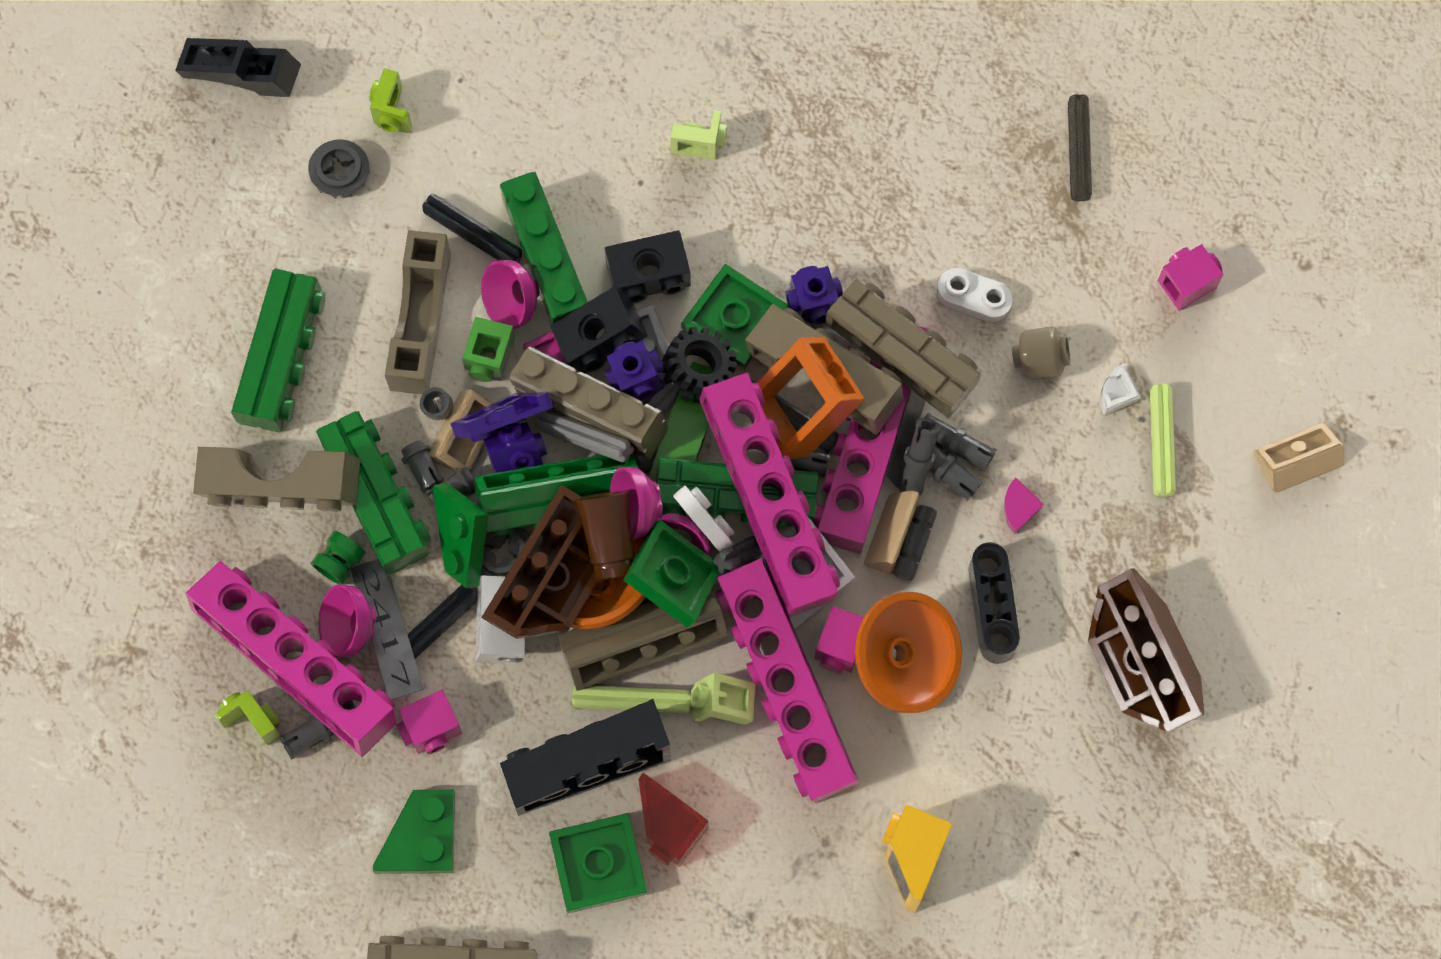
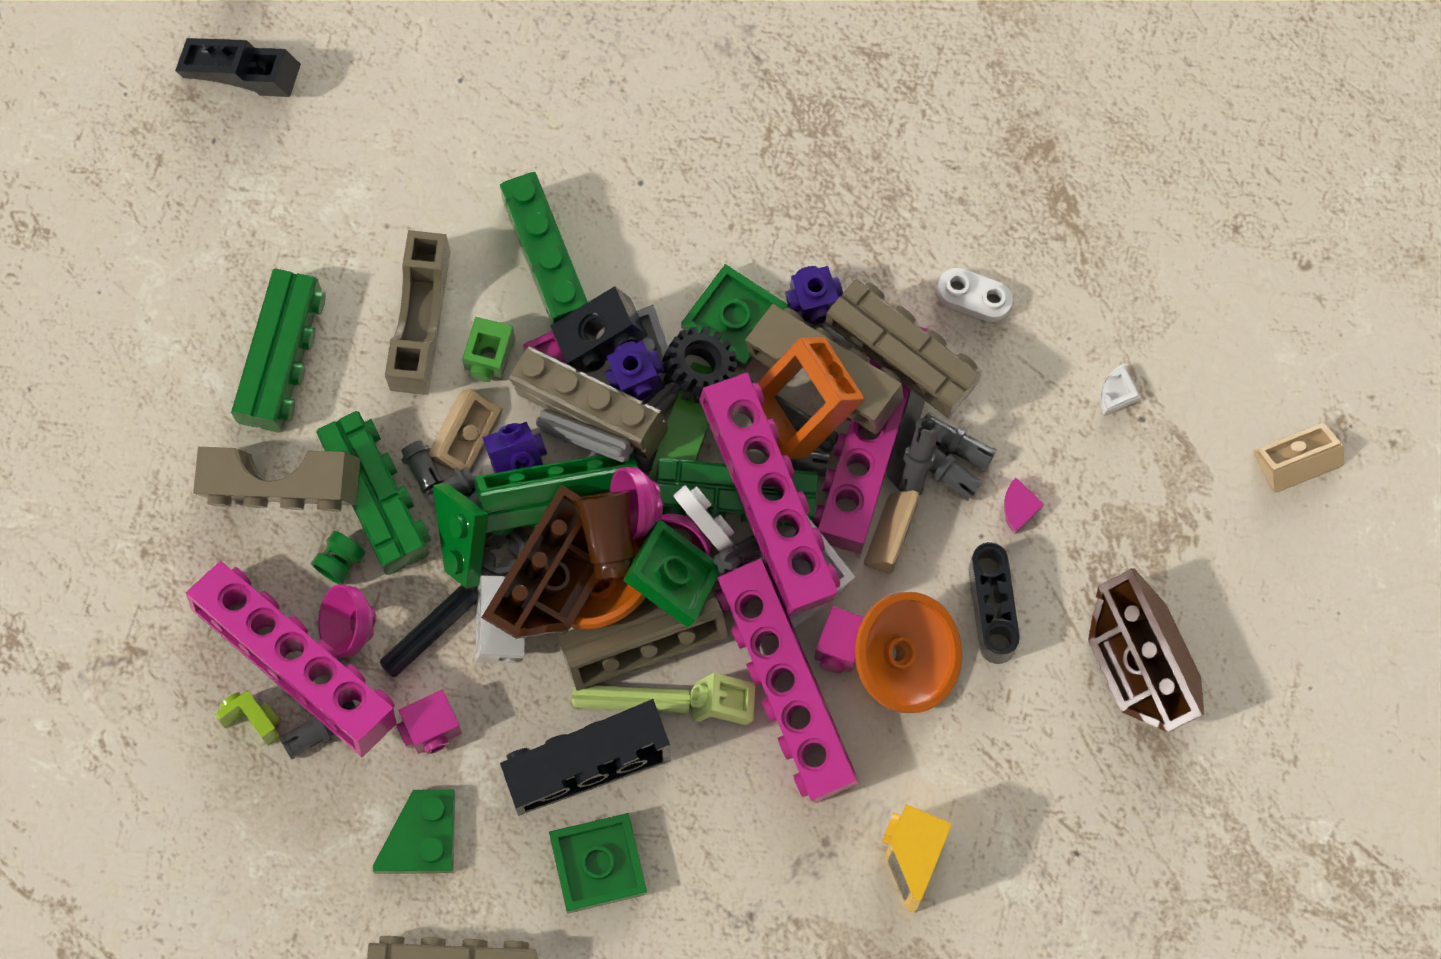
dark grey gear [308,139,370,199] -> none
flat silver sticker [350,559,424,700] -> none
lime bracket [369,68,412,133] -> none
dark grey hinge [420,387,453,420] -> none
black axle [422,194,523,262] -> none
dark purple wing [450,393,553,442] -> none
dark pink piece [481,260,540,329] -> none
black brick [605,230,691,303] -> none
clear red slope [638,773,709,867] -> none
yellowish green bracket [670,110,727,160] -> none
dark grey axle [894,505,937,581] -> none
dark tan head [1012,327,1070,380] -> none
clear smoke axle [1068,94,1092,202] -> none
yellowish green axle [1150,384,1176,497] -> none
dark pink brick [1157,244,1224,311] -> none

